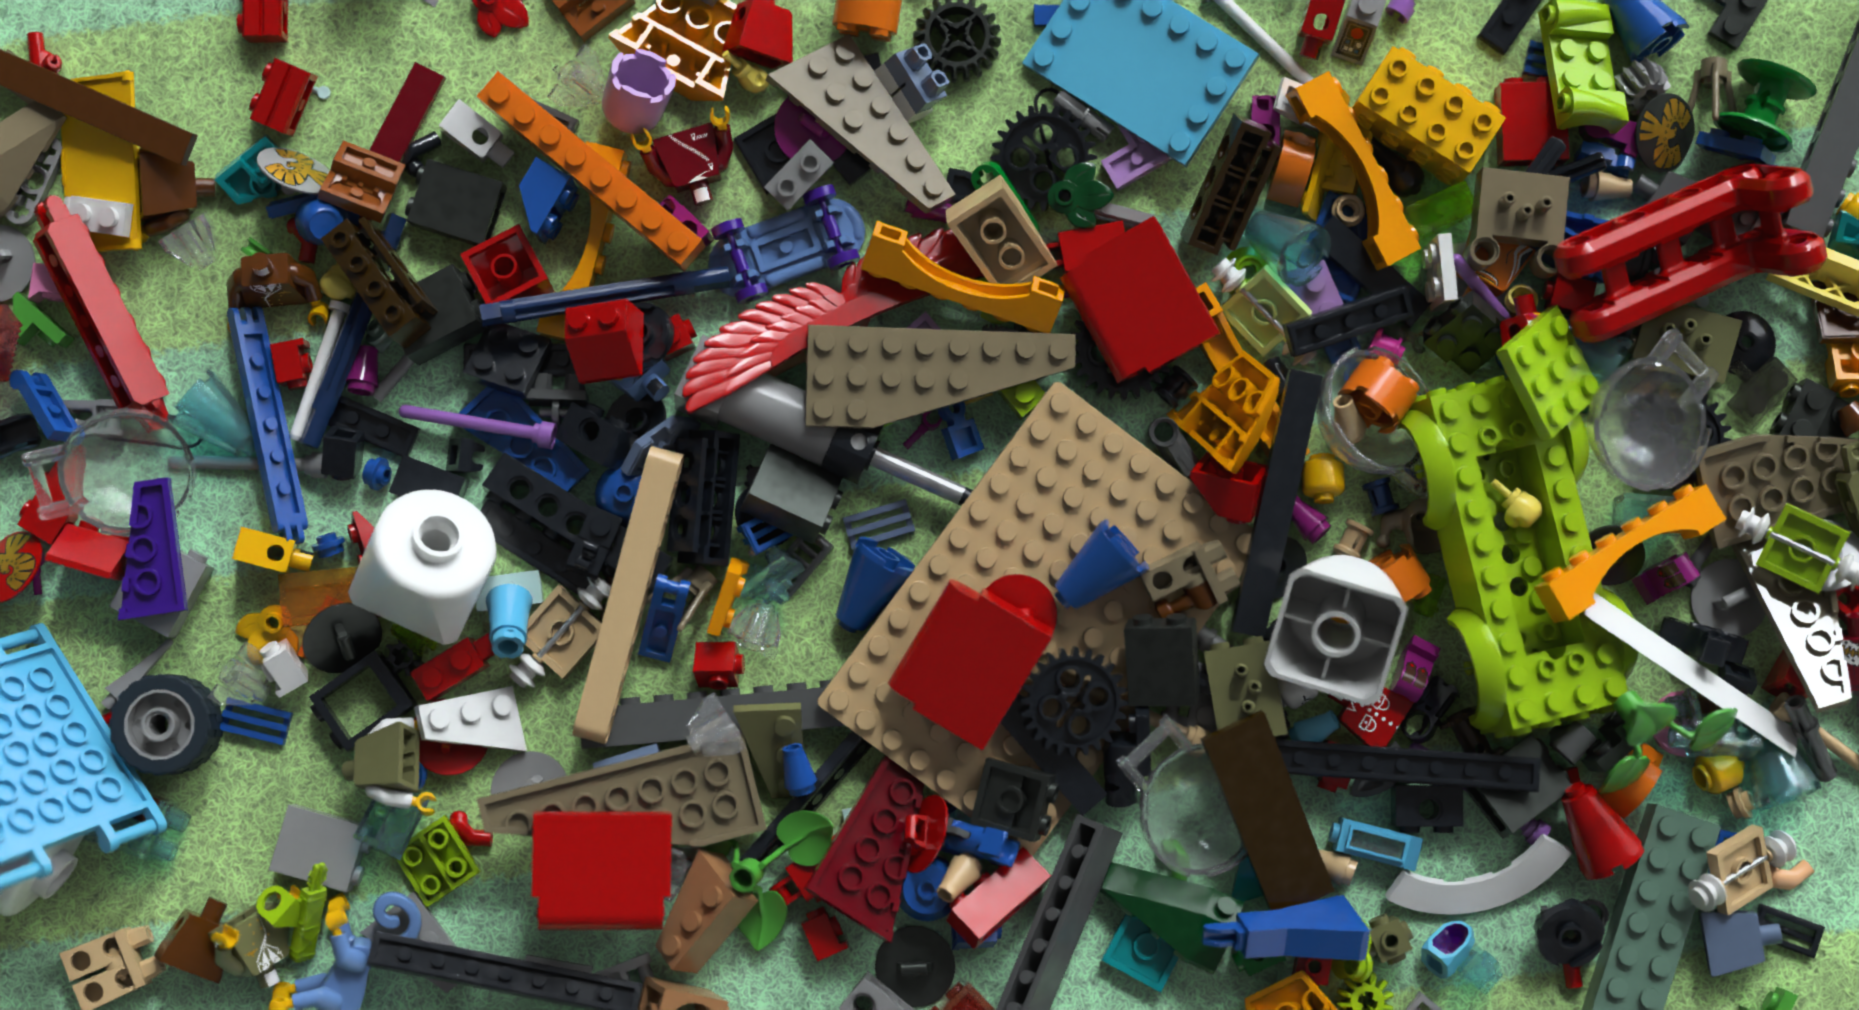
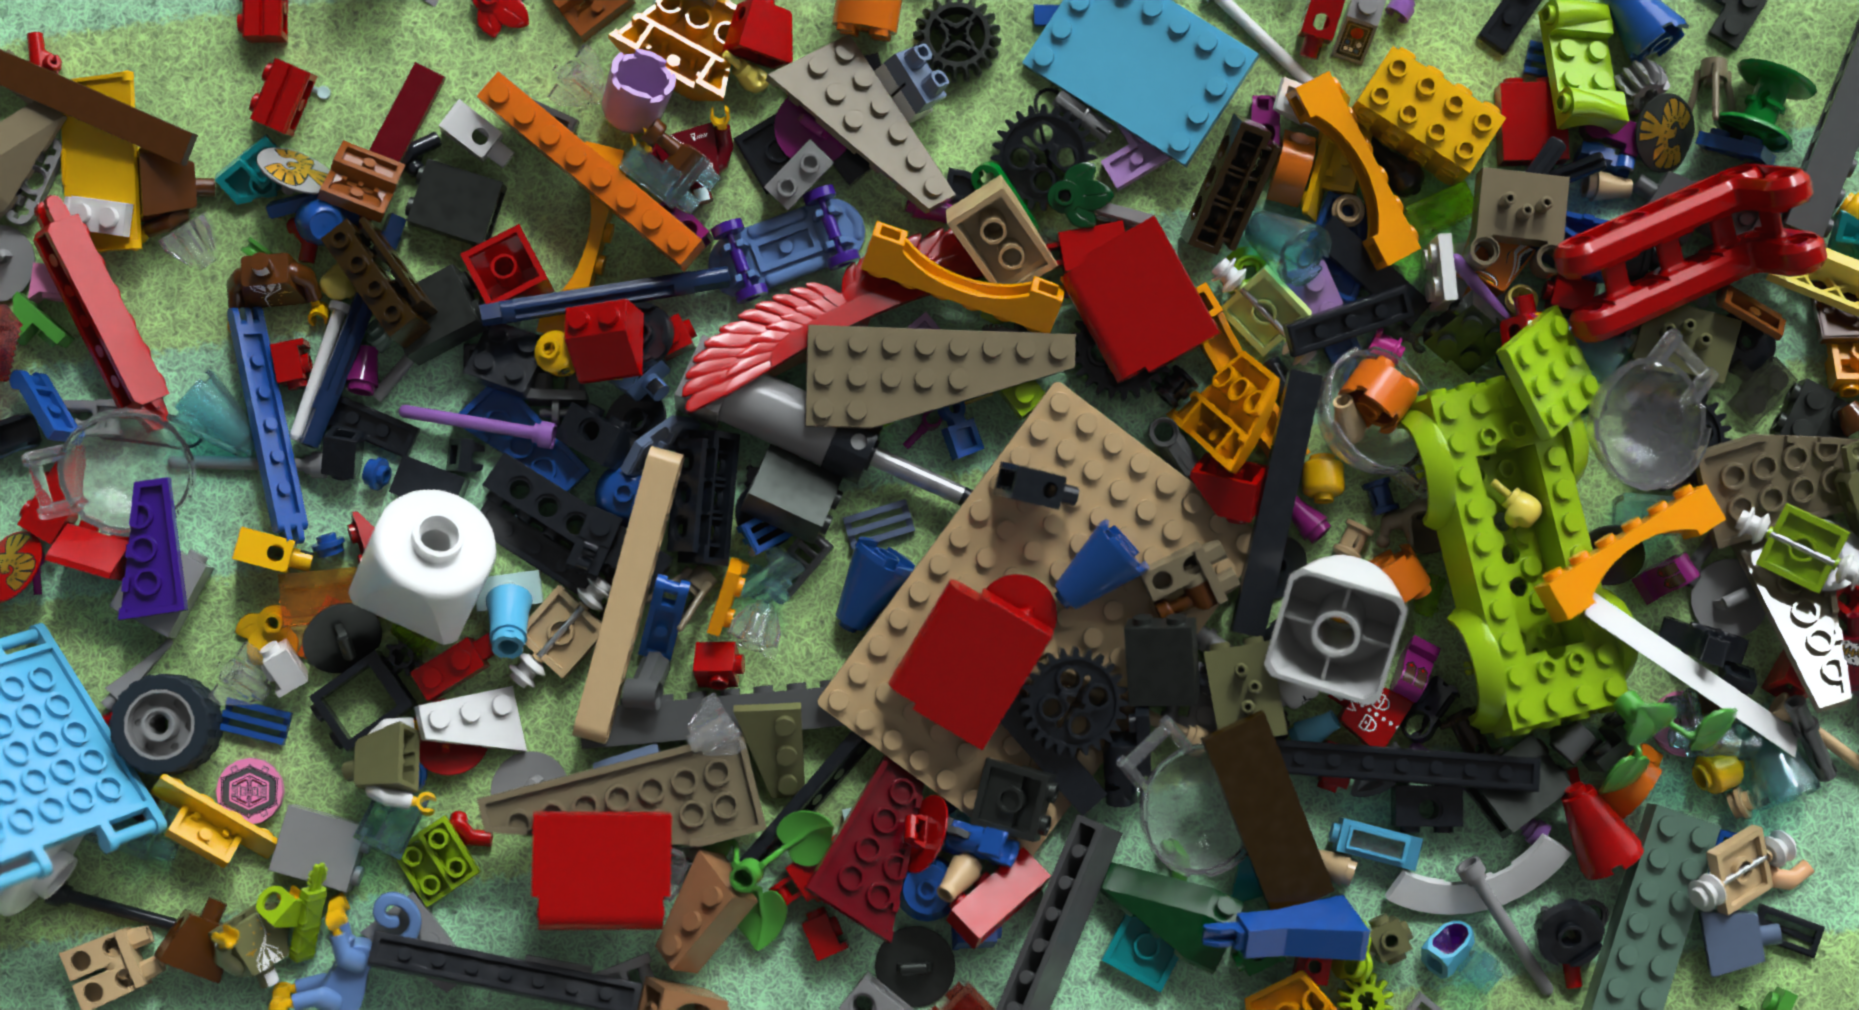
blue slope [519,157,579,245] -> none
blue cone [782,743,817,796] -> none
none -> black piece [45,881,177,931]
none -> yellow bracket [151,774,278,869]
none -> tile [216,758,285,824]
none -> yellow head [534,330,575,377]
none -> clear light blue hips [618,118,720,215]
none -> dark grey piece [622,652,670,711]
none -> black torso [993,461,1079,510]
none -> light grey piece [1456,856,1554,996]
none -> dark orange slope [1716,284,1786,341]

